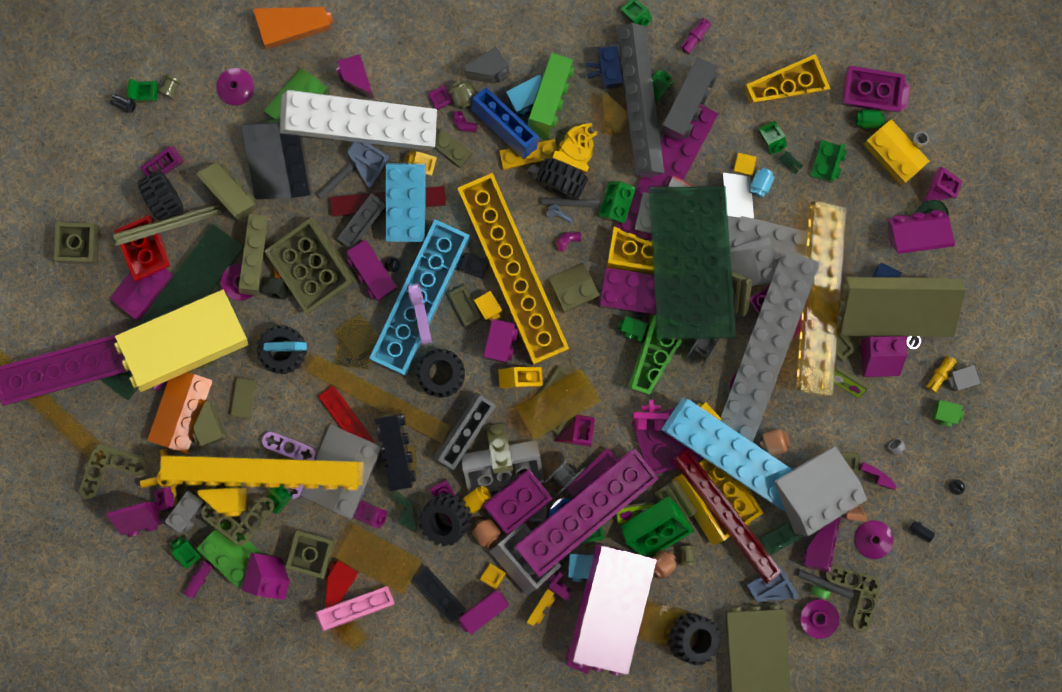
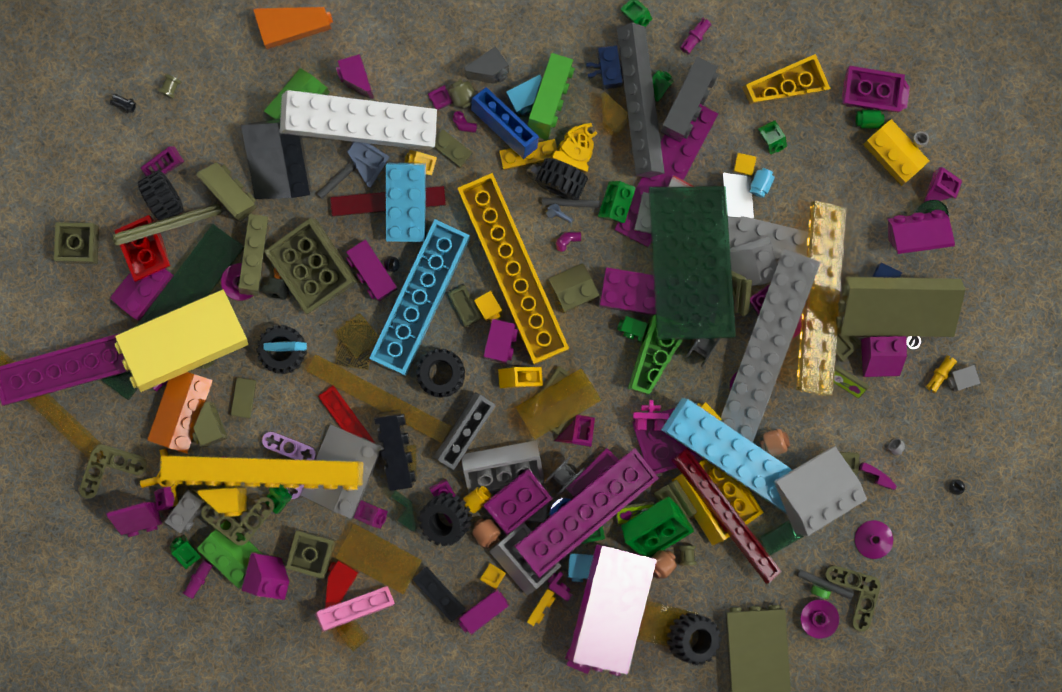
green bracket [127,79,159,103] -> none
magenta dish [216,68,254,106] -> none
dark grey plate [337,193,386,249] -> none
lavender beam [408,284,432,344] -> none
black bracket [458,252,488,279] -> none
olive plate [486,423,513,474] -> none
yellow wedge [607,226,687,280] -> none
sand blue wing [746,565,799,602] -> none
clear green pin [779,151,803,174] -> none
magenta slope [803,516,841,573] -> none
green bracket [810,140,847,183] -> none
nougat slope [841,504,867,522] -> none
black pin [909,521,935,543] -> none
bright green brick [932,400,964,427] -> none

